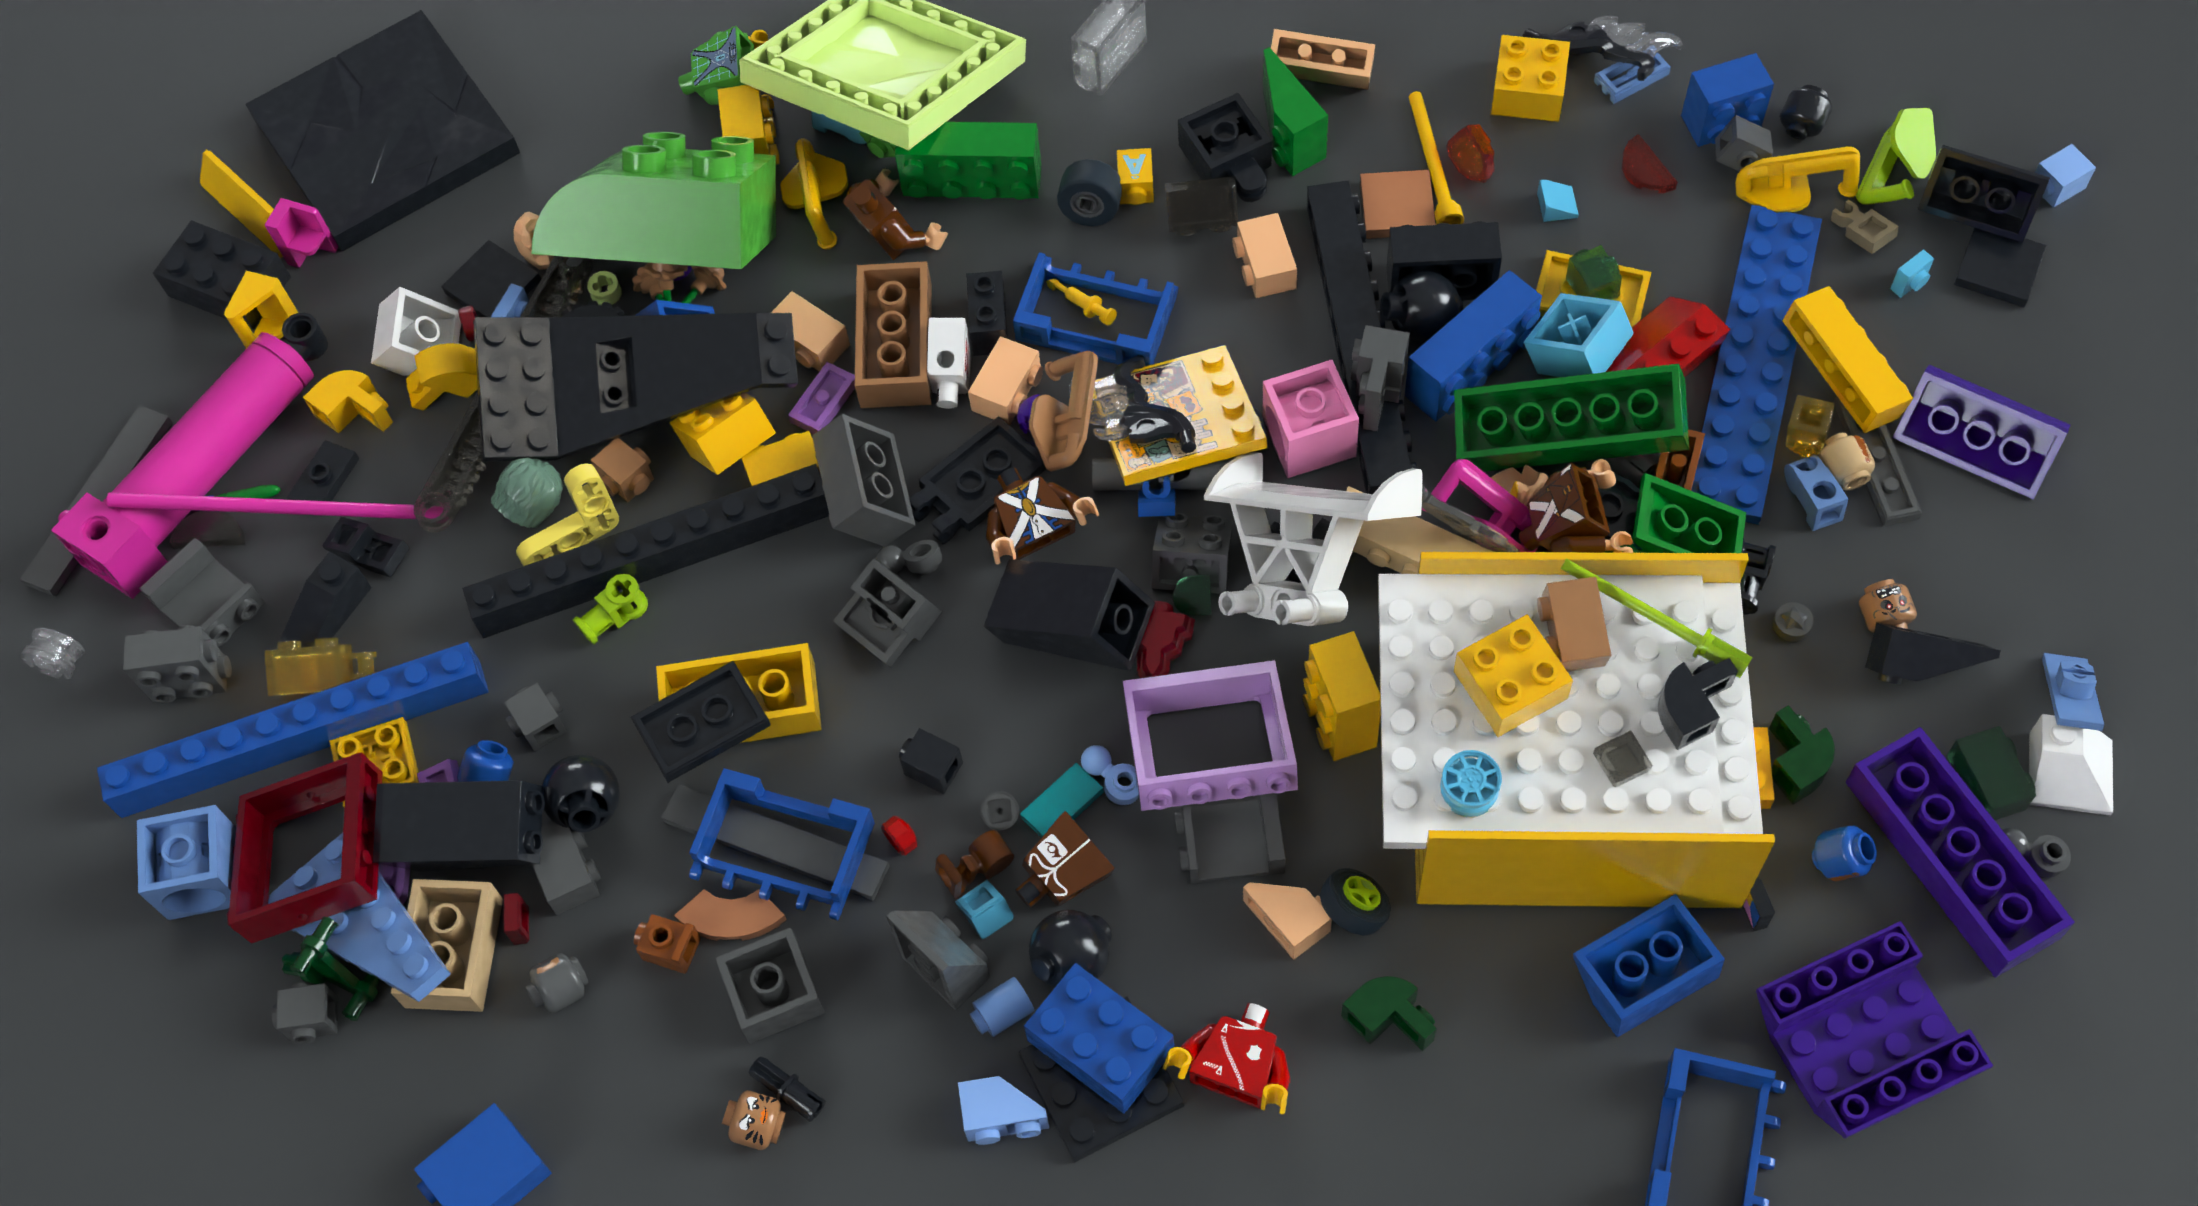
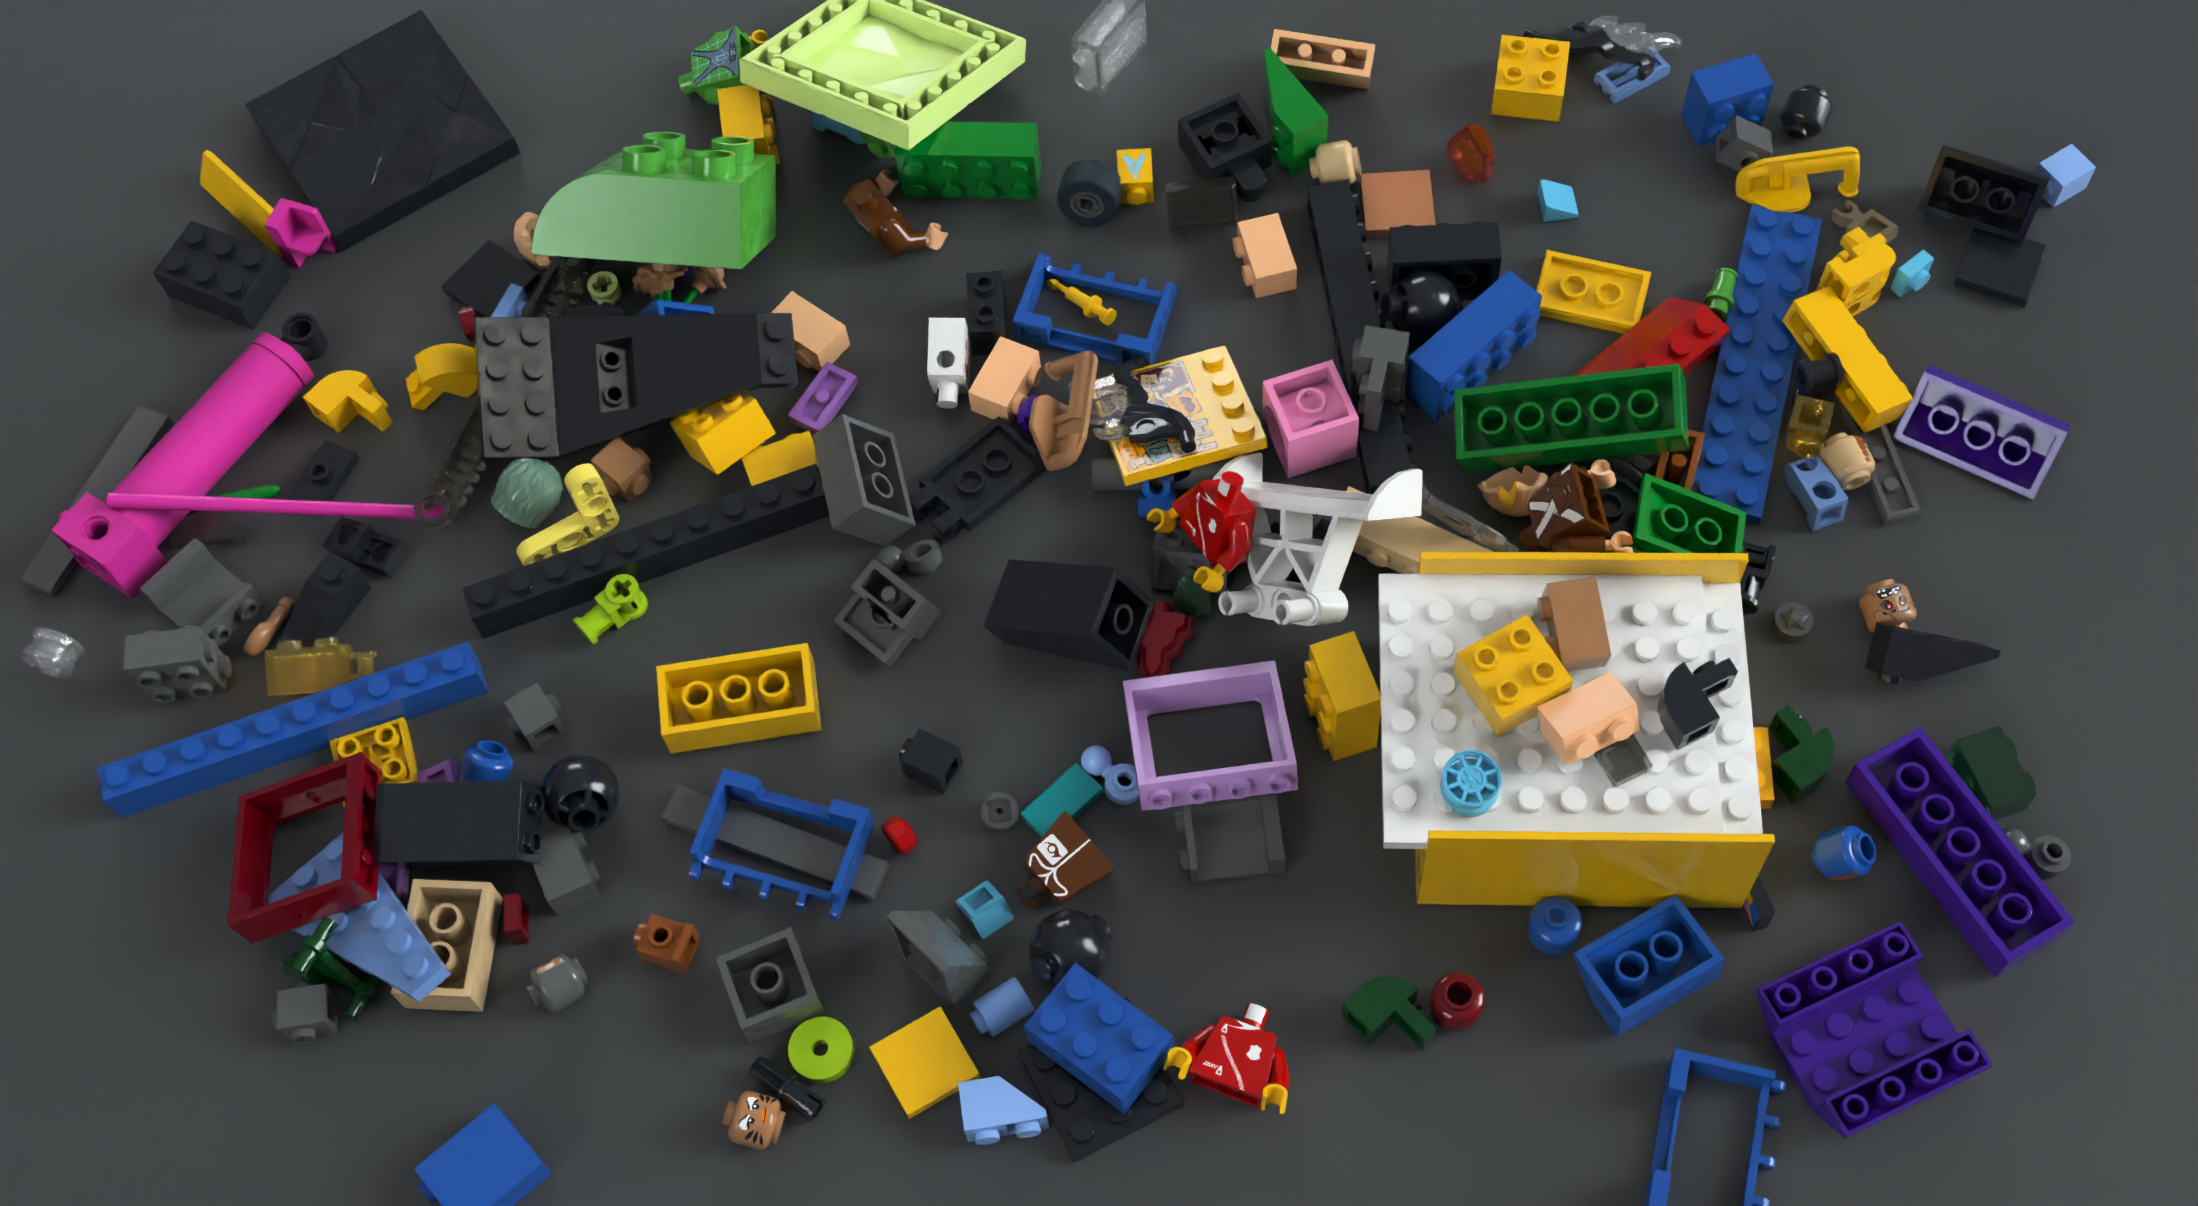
medium blue brick [137,805,236,920] -> none
yellow tile [224,271,299,349] -> none
white slope [371,287,461,376] -> none
black tile [631,661,771,783] -> none
nougat tile [674,889,787,941] -> none
yellow piece [780,138,848,250] -> none
medium nougat brick [855,261,932,408] -> none
reddish brown leg [935,830,1014,899] -> none
torso [986,468,1099,564] -> none
light nougat slope [1243,882,1332,960] -> none
black wheel [1320,868,1391,936] -> none
yellow piece [1408,91,1464,224] -> none
dark pink piece [1421,459,1538,552] -> none
medium azure brick [1524,293,1634,377] -> none
lime piece [1561,559,1753,678] -> none
clear green brick [1566,245,1622,300] -> none
clear red tile [1622,134,1678,193] -> none
lime piece [1856,108,1936,205] -> none
white slope [2029,714,2113,816] -> none
medium blue piece [2042,653,2104,731] -> none
none -> medium nougat piece [243,597,296,656]
none -> lime piece [788,1016,855,1084]
none -> yellow tile [869,1006,981,1119]
none -> red torso [1147,471,1256,592]
none -> tan head [1309,140,1361,185]
none -> dark red head [1430,972,1485,1032]
none -> blue head [1526,896,1582,955]
none -> light nougat brick [1537,672,1640,766]
none -> bright green pin [1704,267,1738,321]
none -> black connector [1791,352,1844,416]
none -> yellow hips [1816,227,1896,317]

